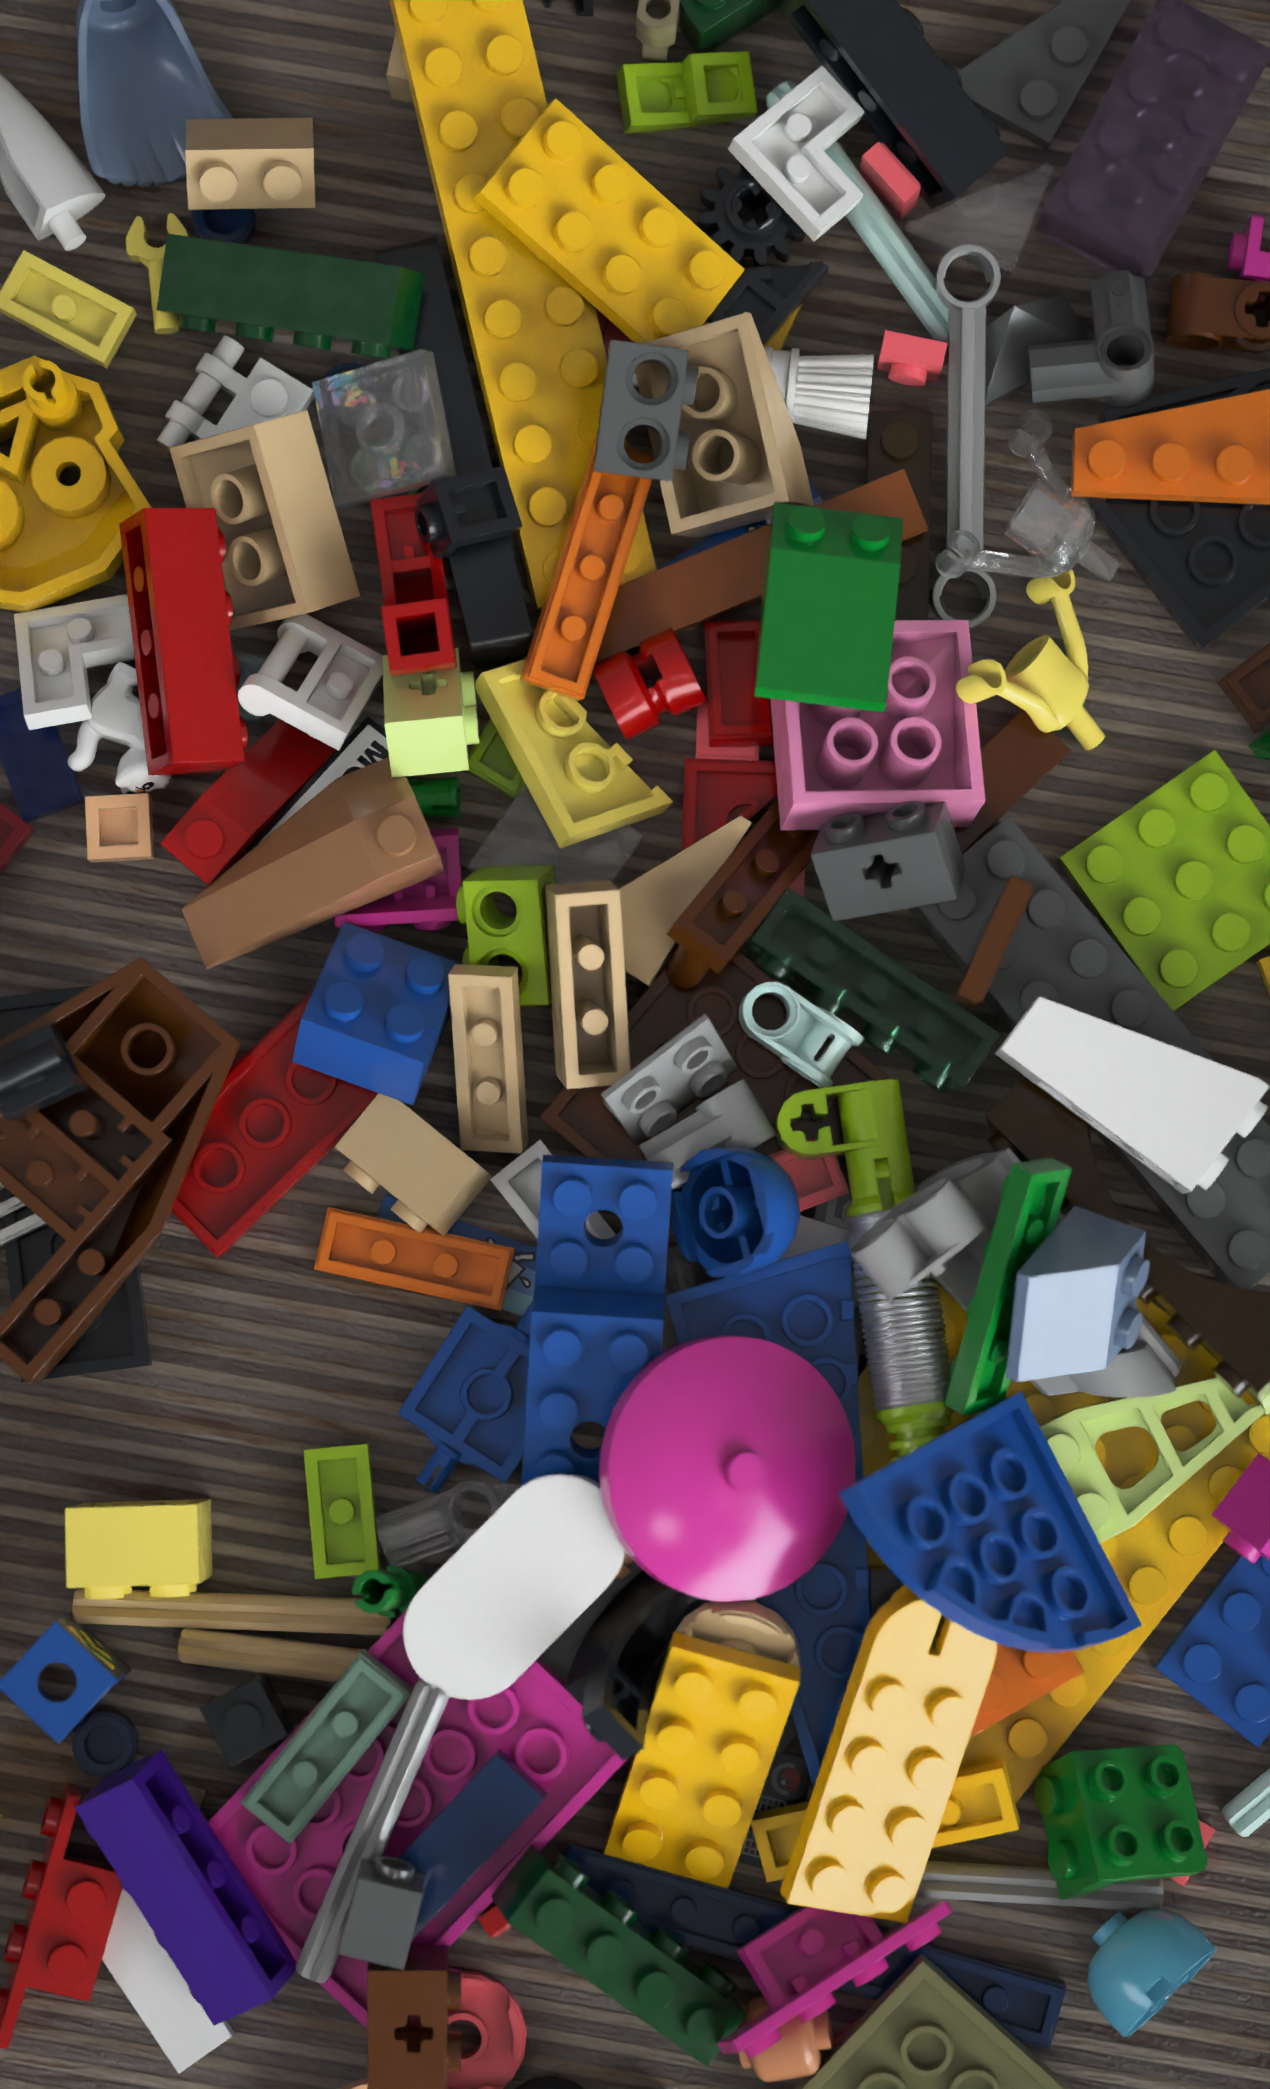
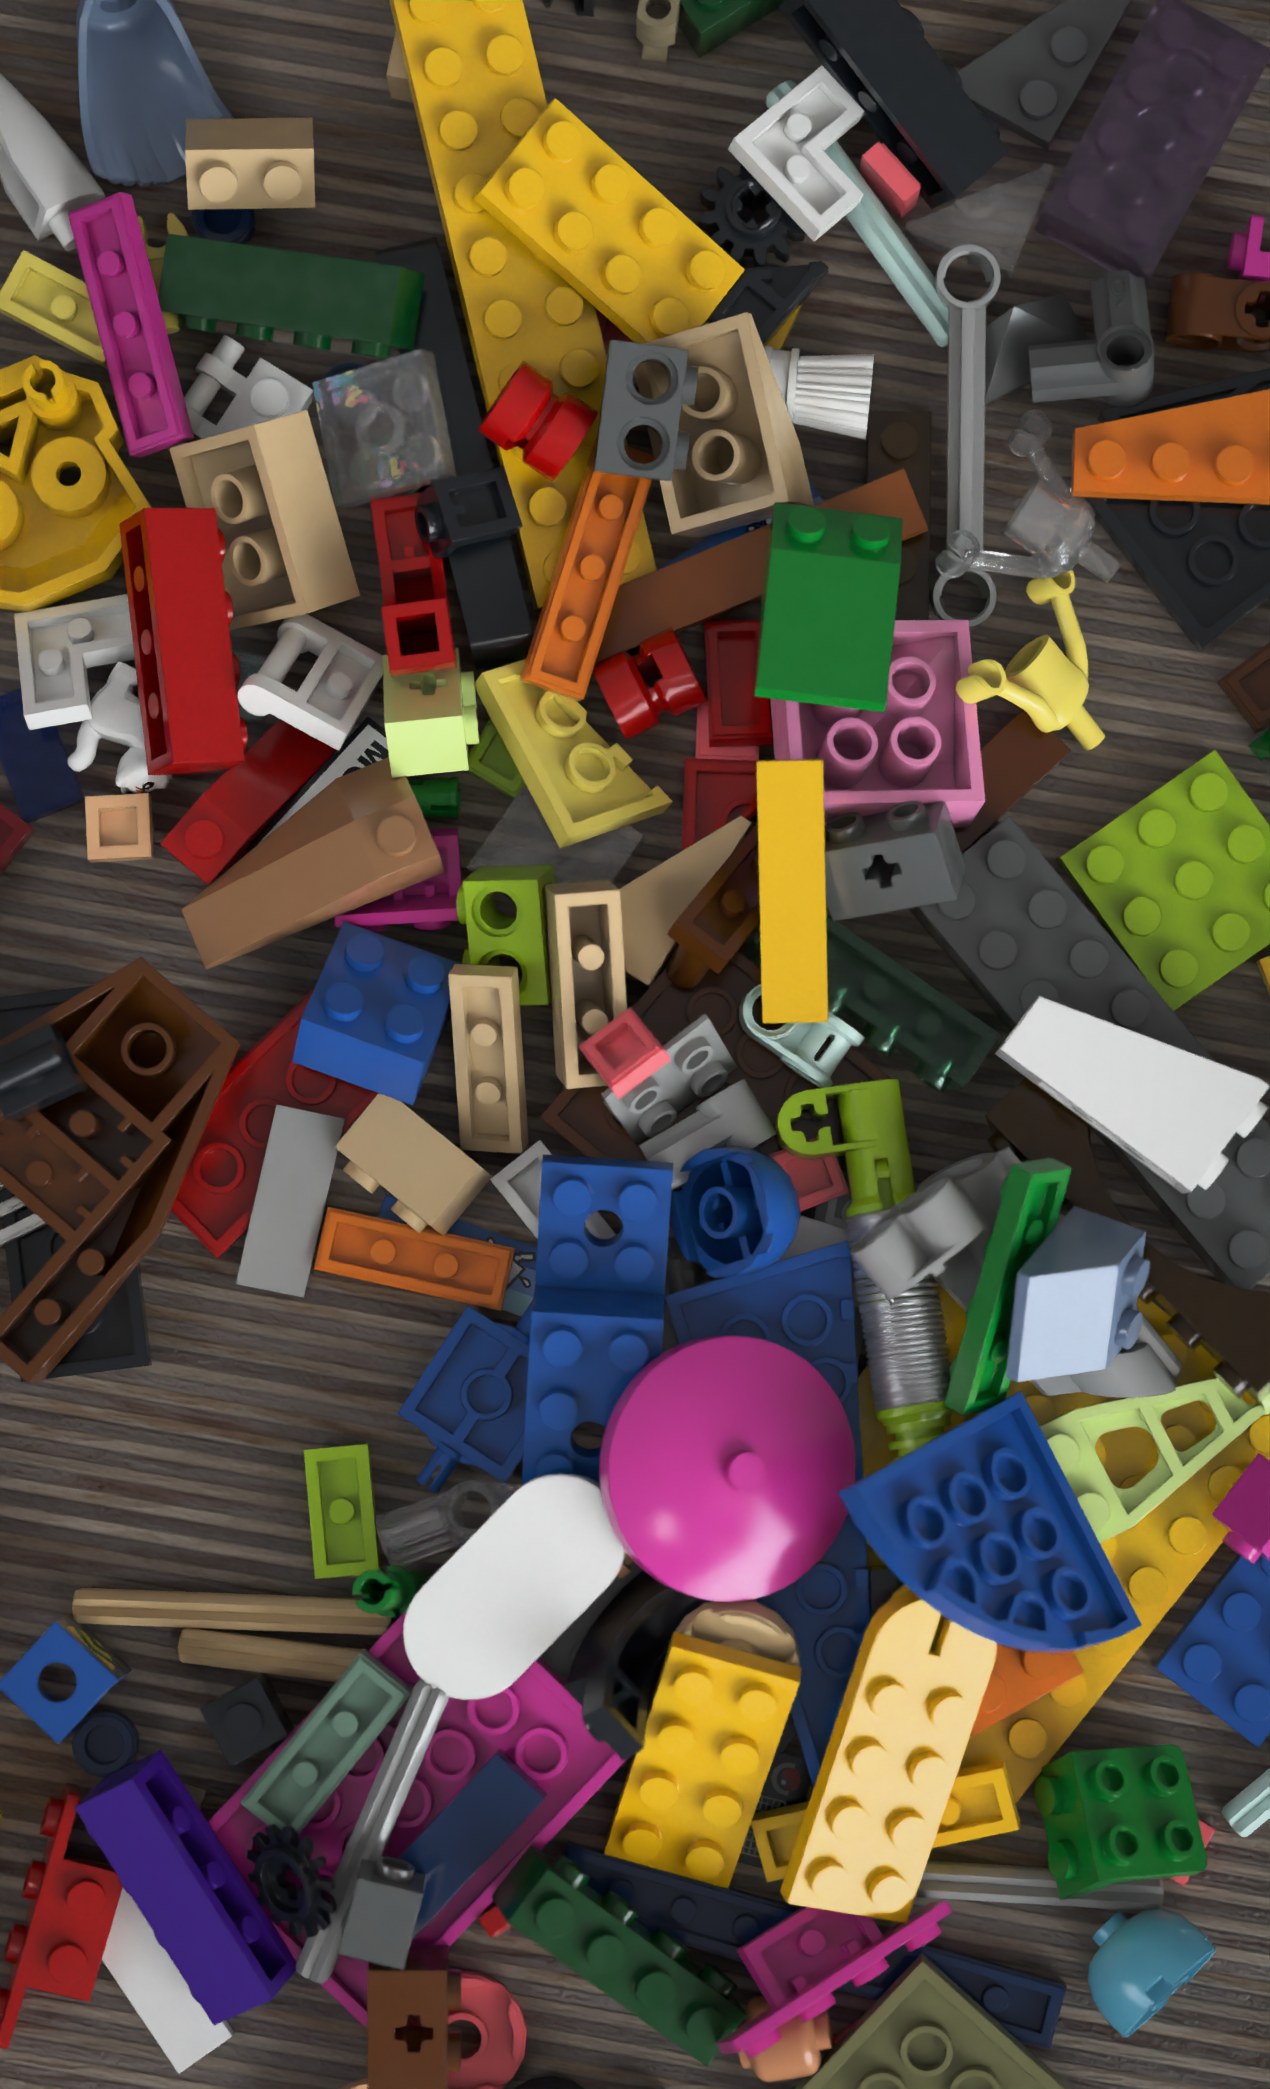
light yellow brick [65,1499,213,1600] -> none
lime slope [616,51,757,134] -> none
coral plate [876,330,947,387] -> none
reddish brown tile [953,875,1034,1008] -> none
none -> dark pink tile [68,192,194,458]
none -> light grey sticker [236,1104,345,1298]
none -> black gear [247,1824,337,1938]
none -> red wheel [477,361,598,482]
none -> coral tile [578,1007,671,1099]
none -> yellow tile [757,759,829,1023]

